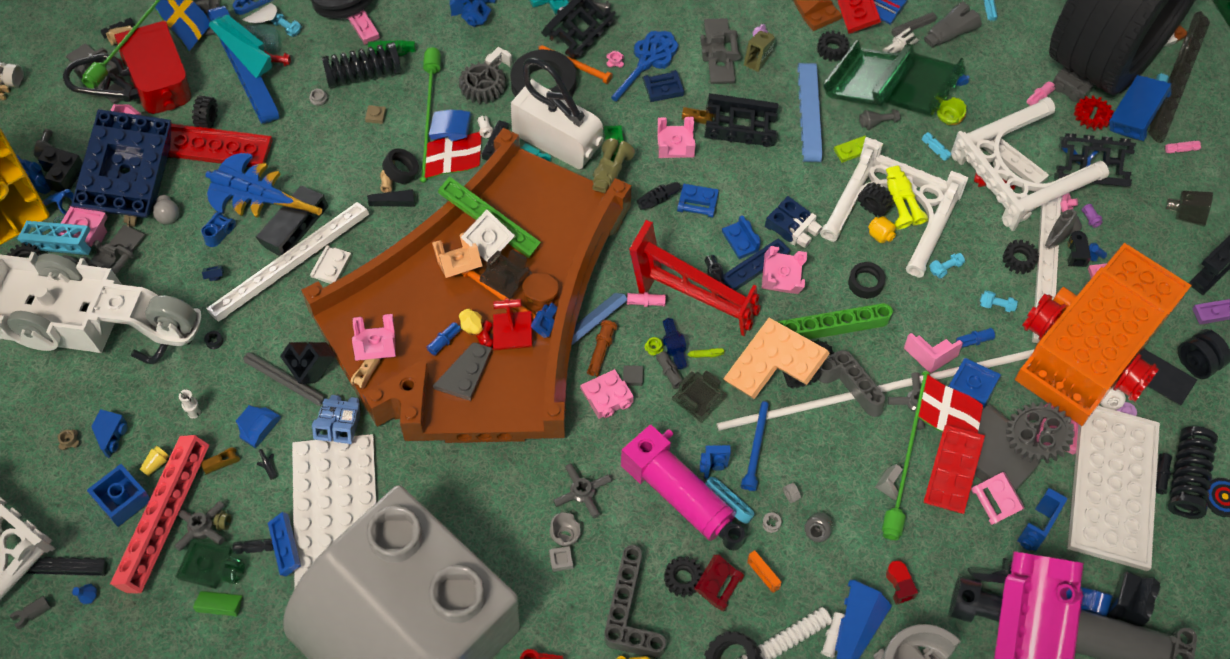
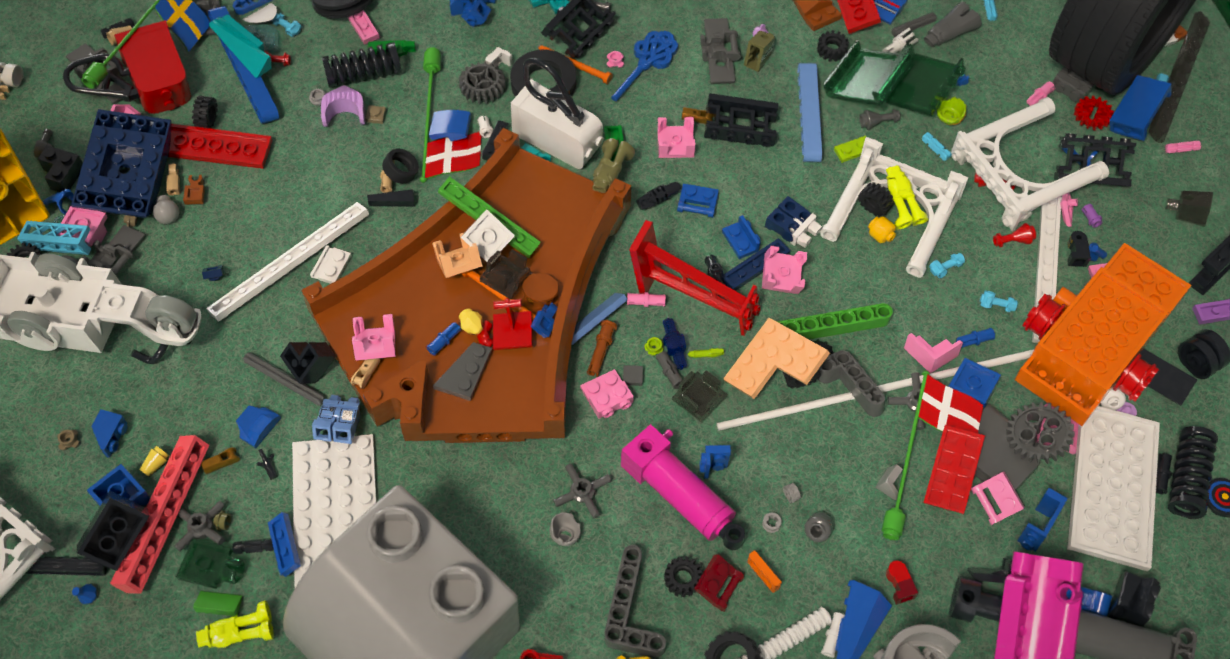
dark grey bar [10,596,51,629] -> none
blue plate [16,155,51,194] -> none
white pin [179,390,201,418] -> none
blue piece [201,212,236,247] -> none
black bush [204,331,223,349] -> none
blue animal [205,153,322,218] -> none
black brick [256,185,329,256] -> none
light grey plate [549,546,573,572] -> none
dark blue plate [642,70,684,102] -> none
medium azure beam [705,477,755,524] -> none
blue piece [740,401,769,491] -> none
black tyre [848,262,886,299] -> none
white plate [982,136,1049,184] -> none
black tyre [1002,239,1039,275] -> none
dark grey piece [1045,209,1082,249] -> none
none -> black brick [77,490,149,571]
none -> tan bar [167,164,180,195]
none -> dark orange plate [183,175,205,205]
none -> neon yellow piece [196,600,274,648]
none -> lavender animal [321,85,365,127]
none -> red piece [993,223,1036,248]

